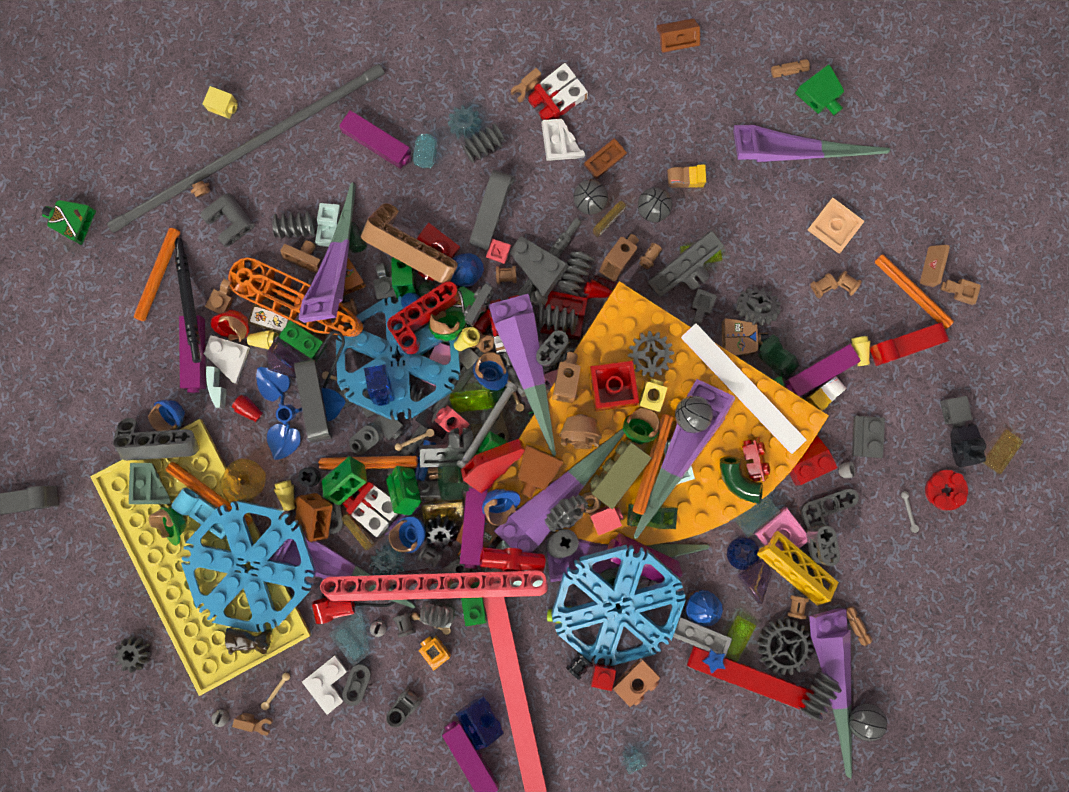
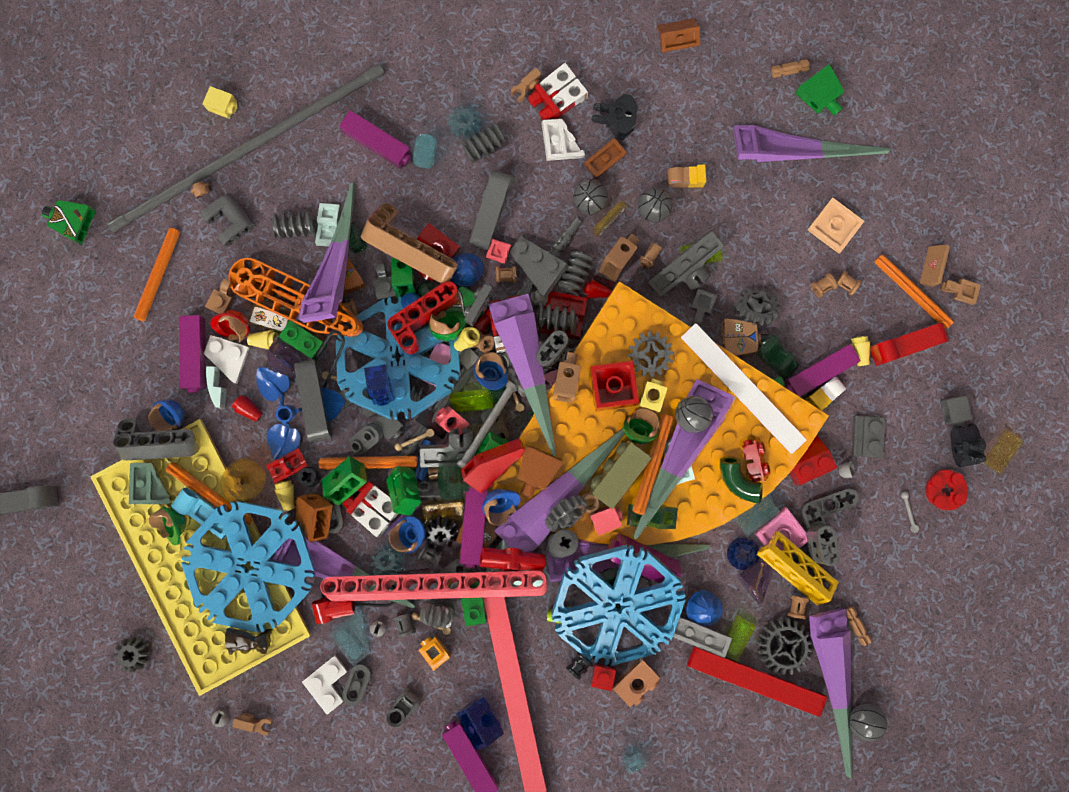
black axle [175,238,201,363] -> none
tan hinge [261,673,290,710] -> none
medium nougat tile [281,240,321,274] -> none
clear yellow tile [341,514,375,550] -> none
medium nougat cone [559,414,602,449] -> none
blue piece [702,649,726,674] -> none
dark grey piece [798,671,842,721] -> none
none -> red hips [266,448,309,484]
none -> black hinge [591,94,638,140]

